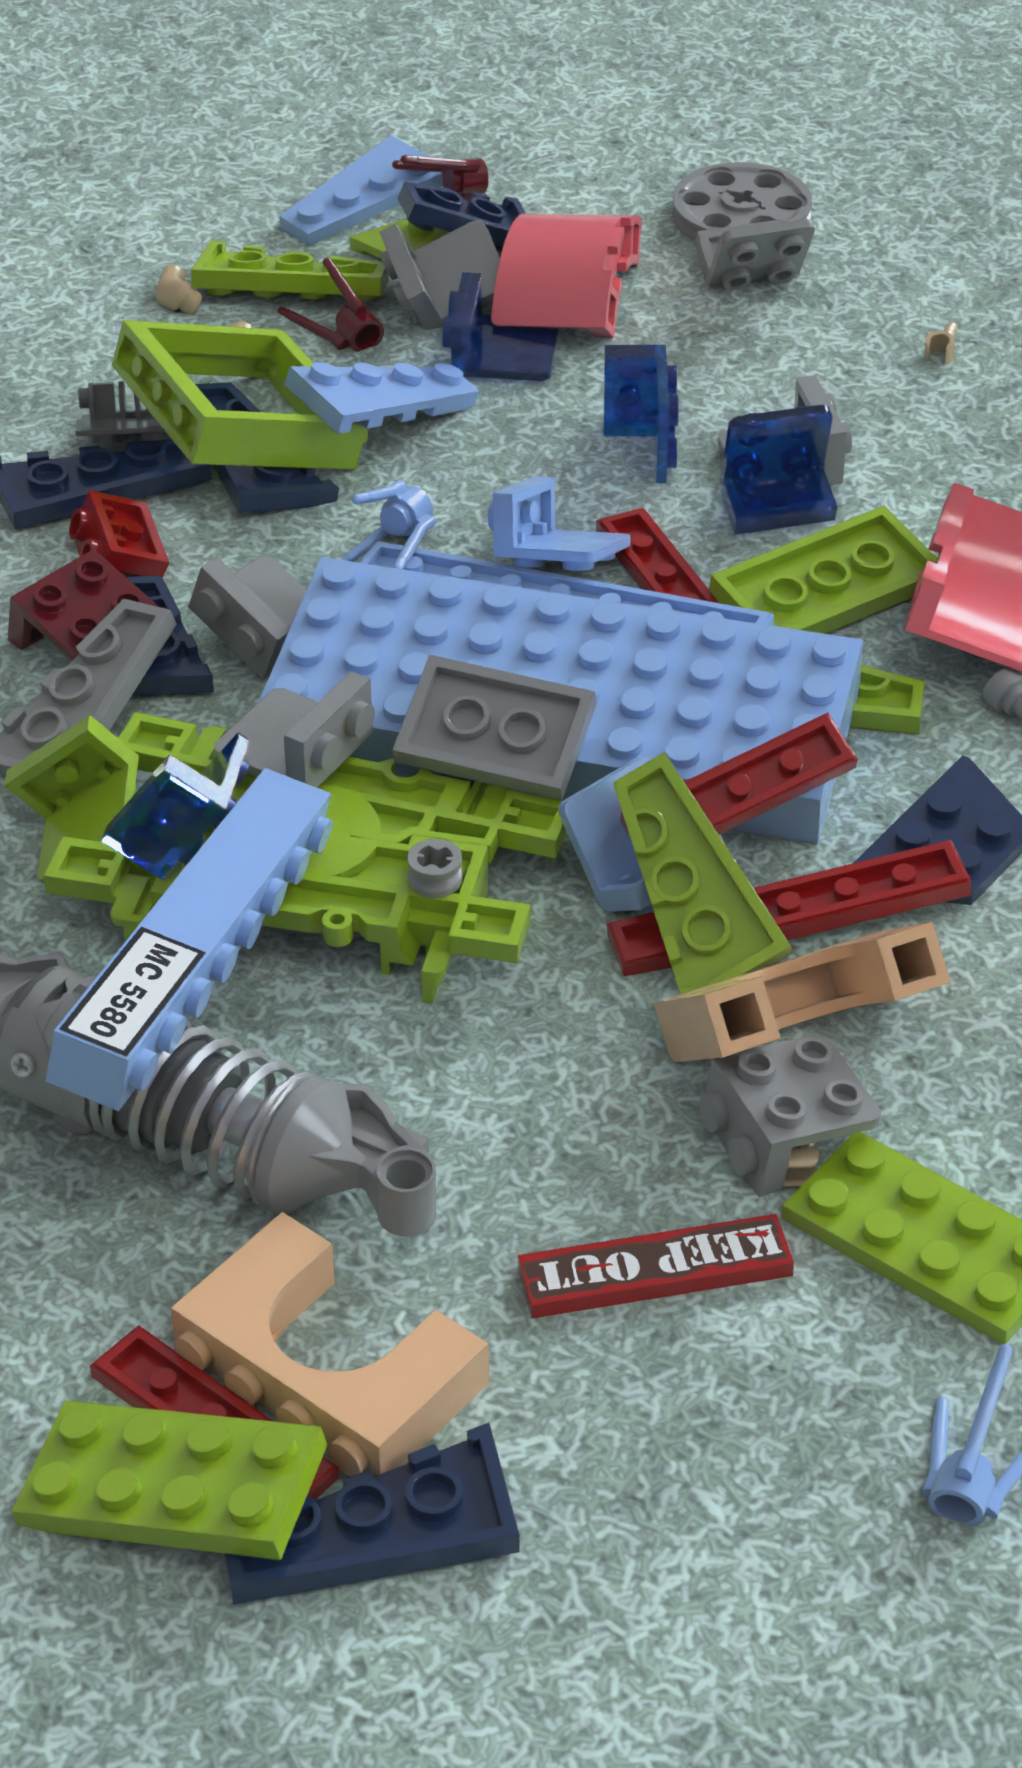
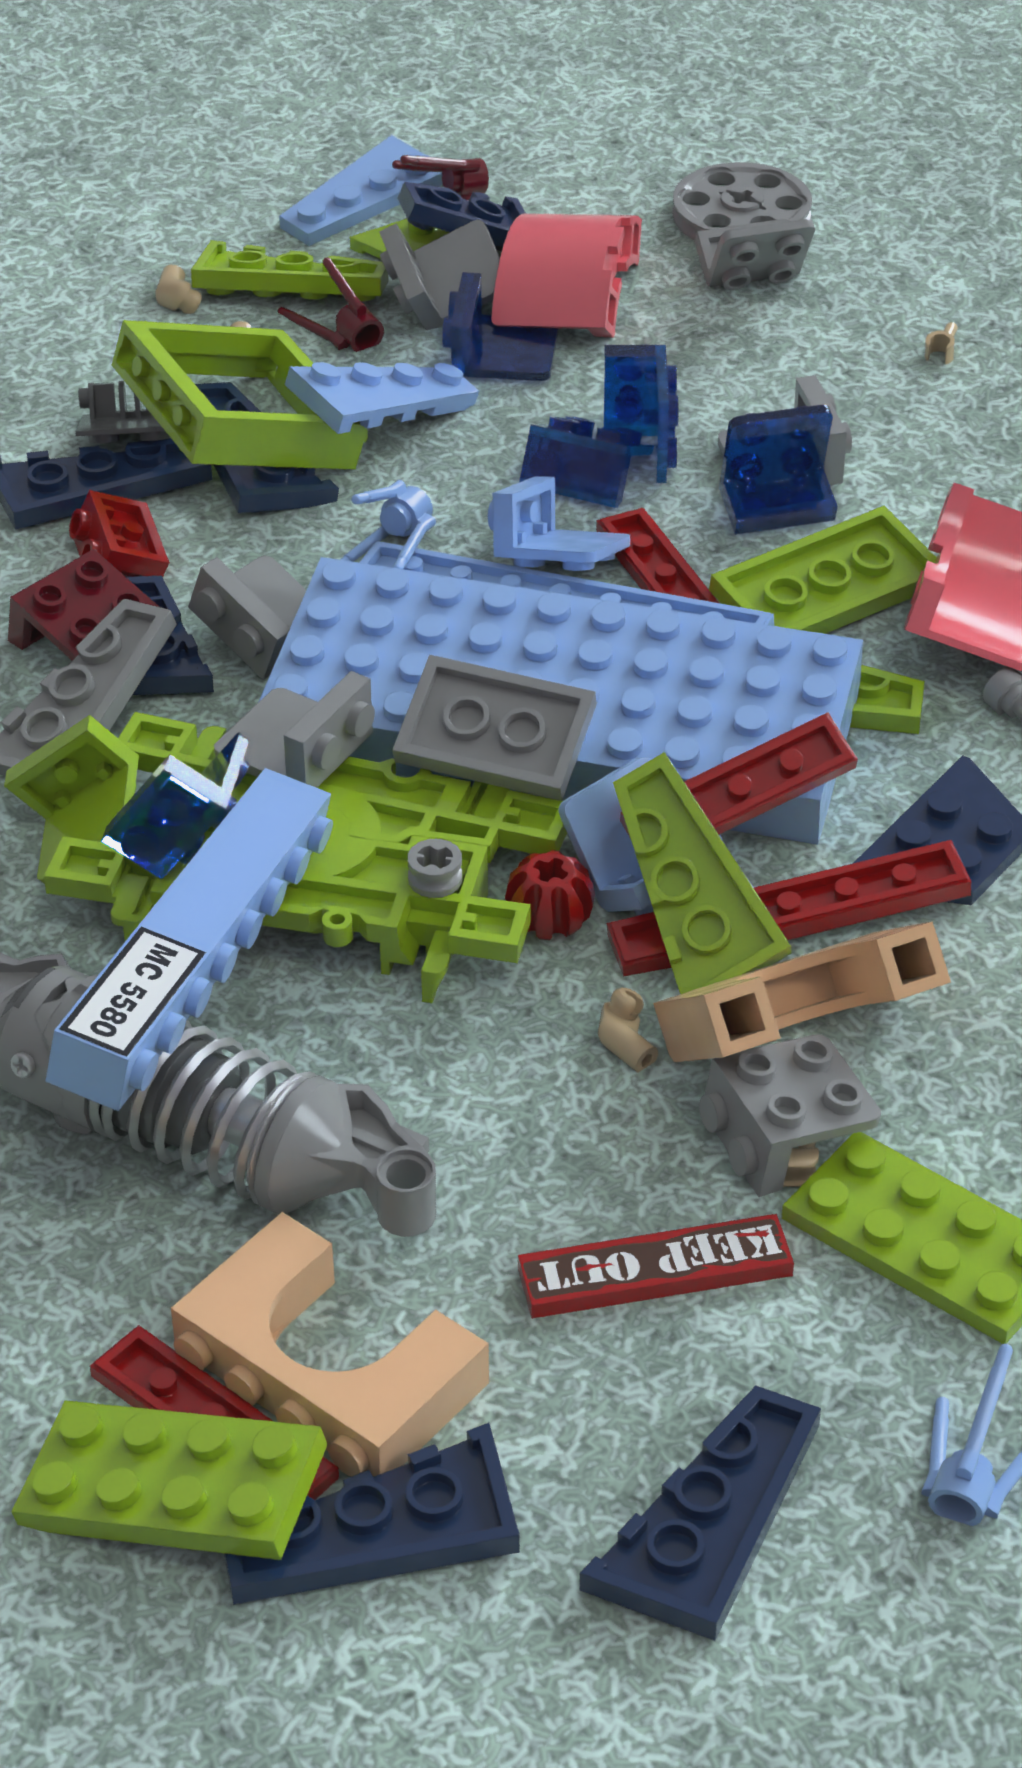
none -> red piece [505,850,595,941]
none -> clear blue bracket [519,416,654,508]
none -> dark blue wing [579,1385,821,1641]
none -> tan arm [598,987,658,1073]

